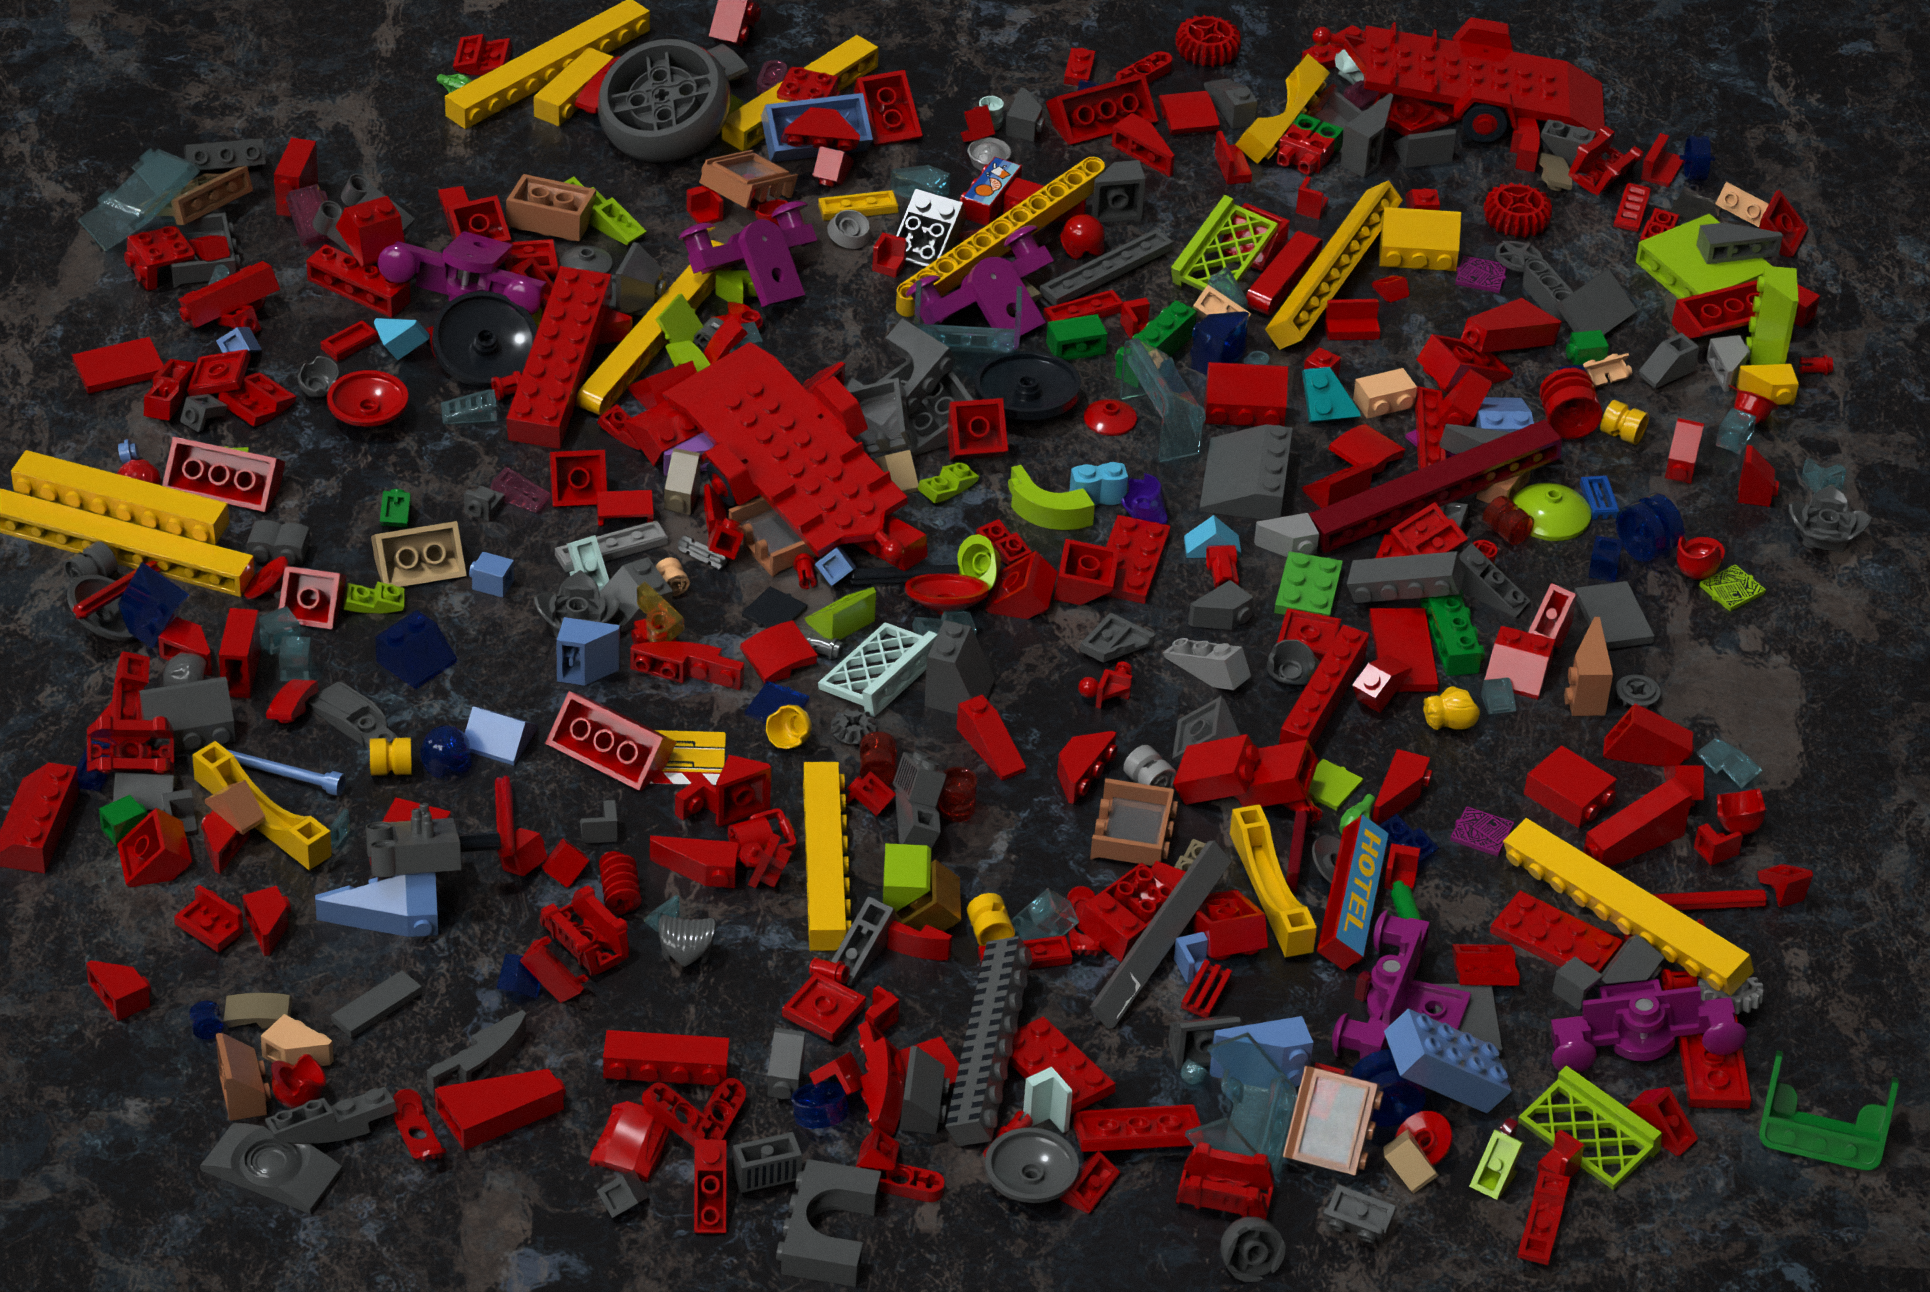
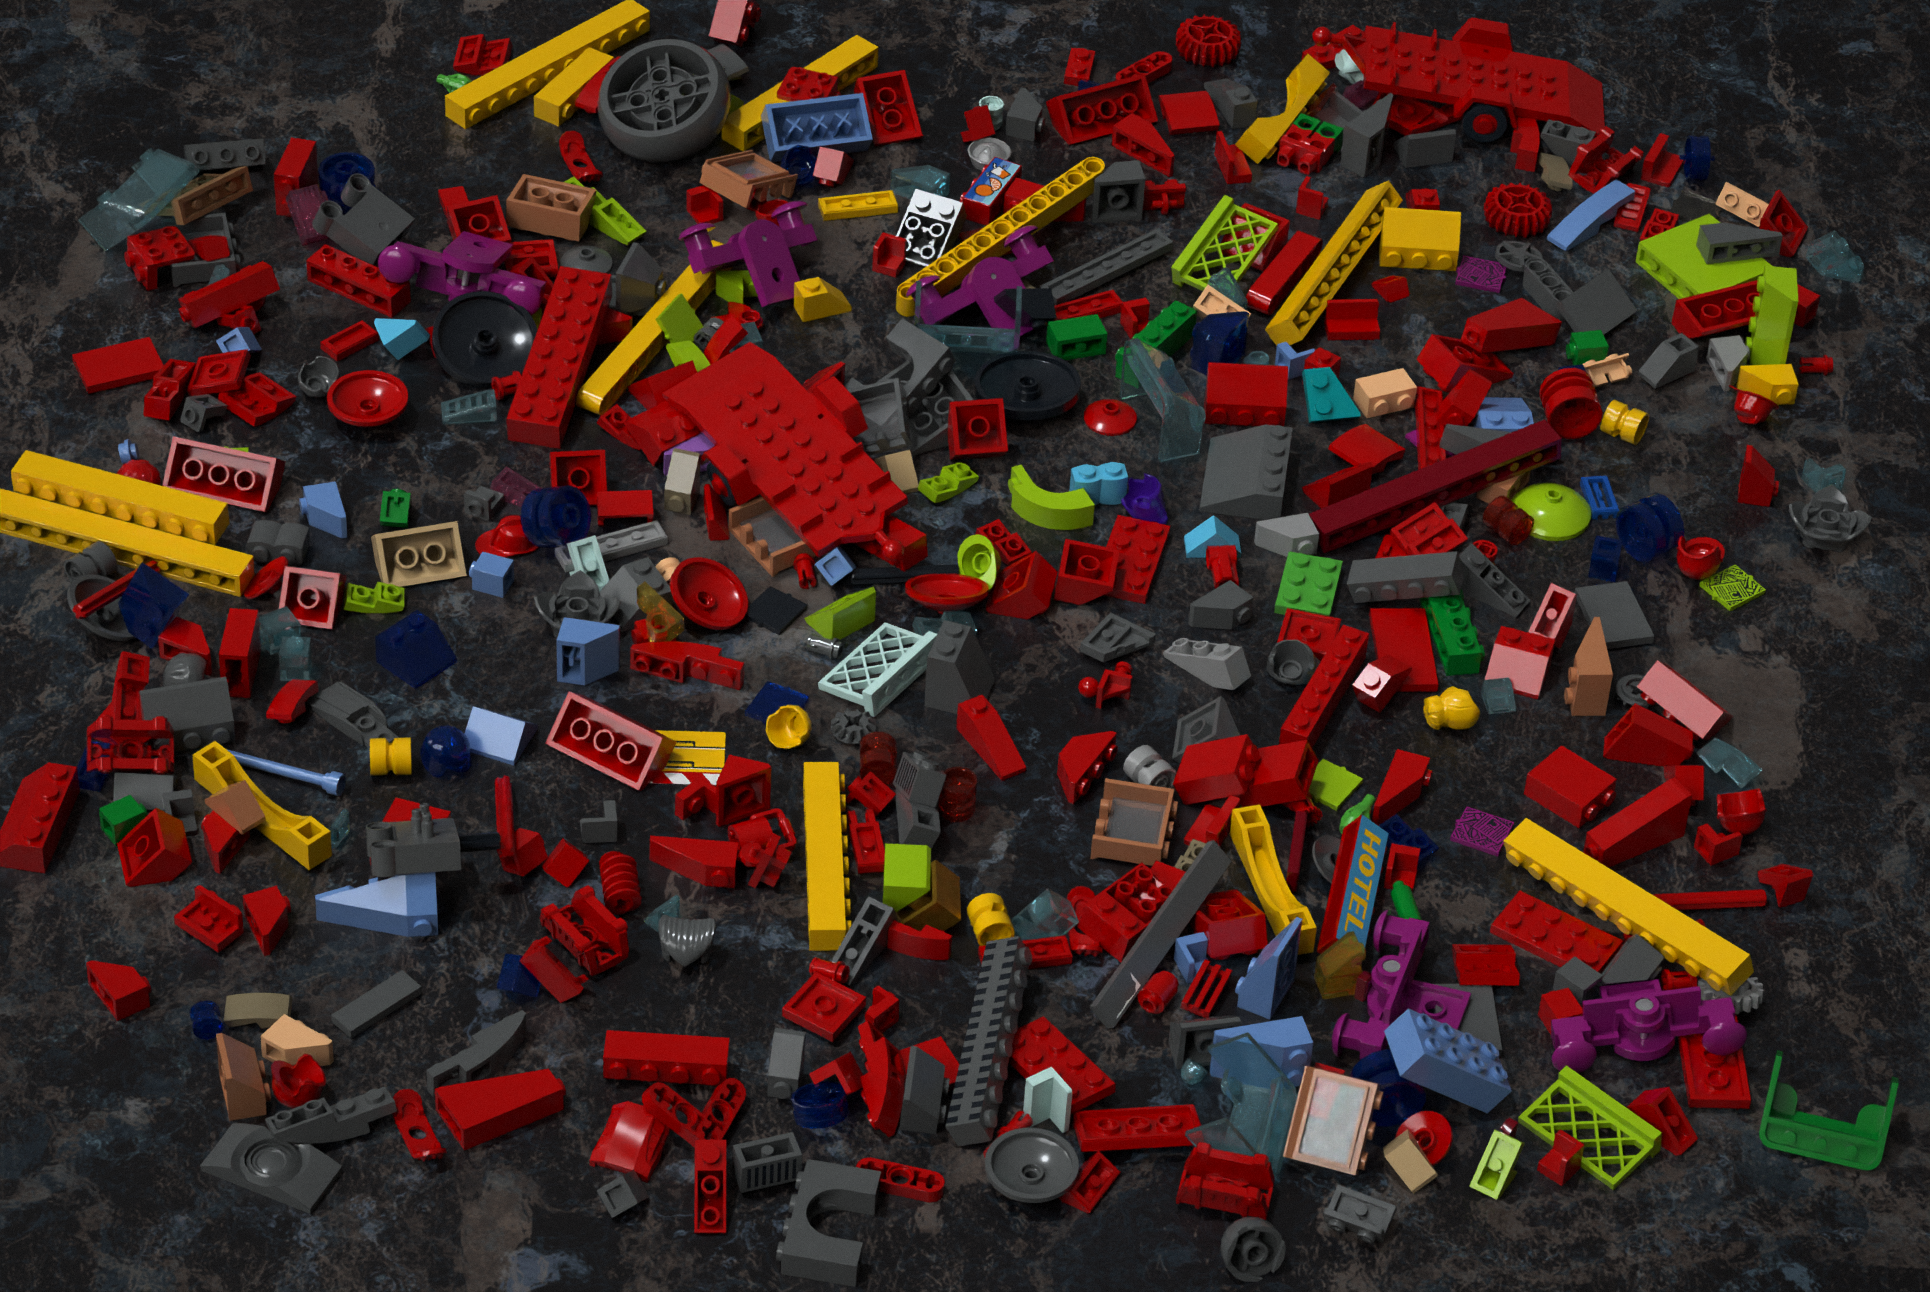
red slope [335,195,405,267] -> none
dark grey axle [678,536,727,570] -> none
red brick [707,518,744,560] -> none
red slope [740,620,818,683] -> none
clear pink plate [757,60,787,94] -> none
red slope [781,107,860,151] -> none
light grey hat [827,210,871,249] -> none
red slope [857,1127,900,1170] -> none
red helmet [1060,214,1105,260] -> none
red slope [1517,1170,1570,1265] -> none
slope [1665,418,1704,484] -> none
clear light blue brick [1716,408,1756,454] -> none
none -> medium blue slope [299,481,347,538]
none -> clear blue wheel [318,152,376,215]
none -> red piece [475,515,541,558]
none -> clear blue wheel [520,485,591,548]
none -> red piece [559,131,603,183]
none -> red dish [670,557,748,630]
none -> clear blue hair [780,145,817,186]
none -> yellow slope [794,277,852,322]
none -> red hinge [847,809,885,874]
none -> black slope [994,288,1056,330]
none -> red brick [1138,971,1179,1014]
none -> red hips [1143,179,1186,215]
none -> red panel [1184,795,1241,846]
none -> medium blue slope [1235,917,1302,1019]
none -> medium blue panel [1275,342,1315,380]
none -> clear yellow slope [1314,931,1366,999]
none -> red brick [1538,987,1583,1035]
none -> medium blue slope [1547,179,1635,251]
none -> slope [1637,660,1733,741]
none -> clear light blue slope [1806,230,1864,283]

